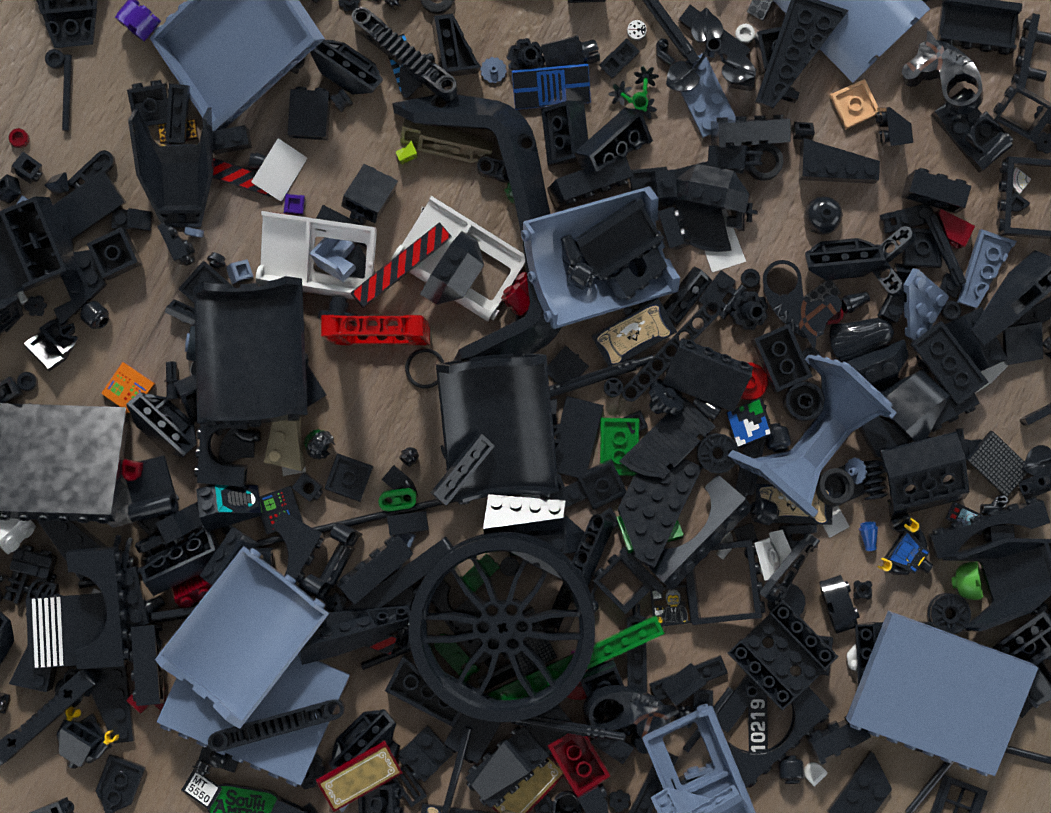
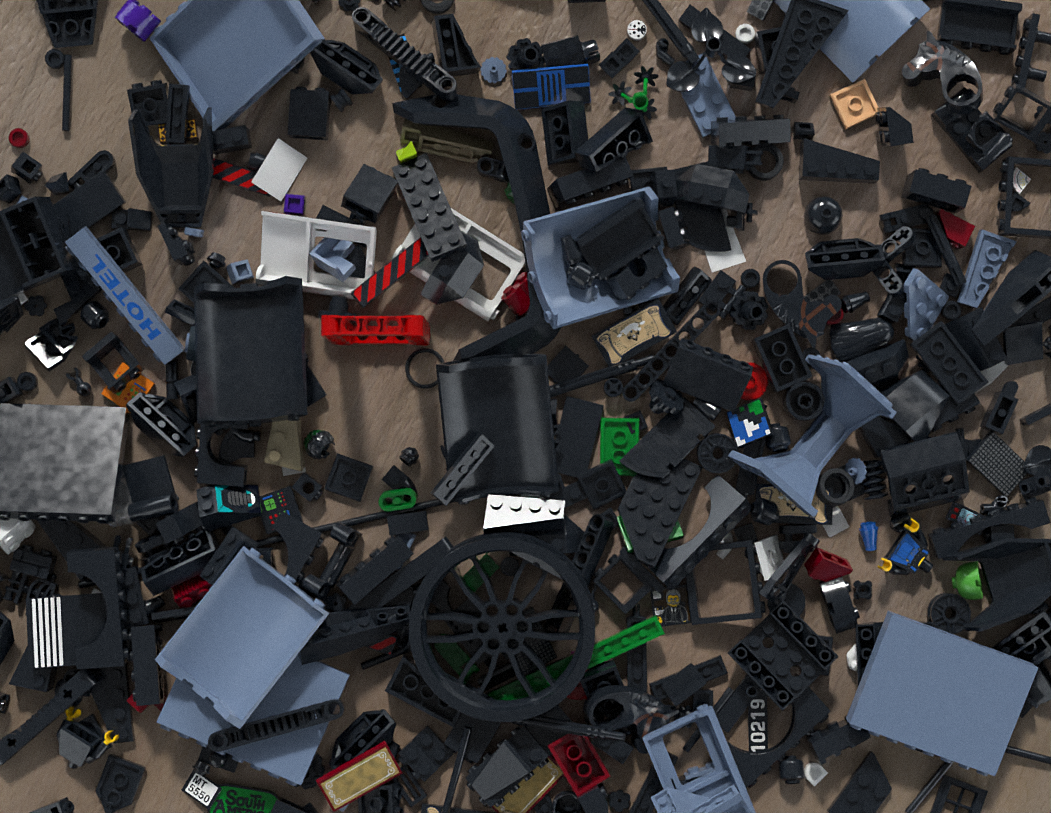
dark red tile [121,459,143,481] -> none
white sticker [769,530,792,563] -> none
none -> sand blue brick [65,226,184,365]
none -> black arm [66,367,92,397]
none -> black panel [82,331,144,394]
none -> black plate [392,153,468,262]
none -> dark red slope [804,547,853,582]
none -> black brick [979,381,1019,435]

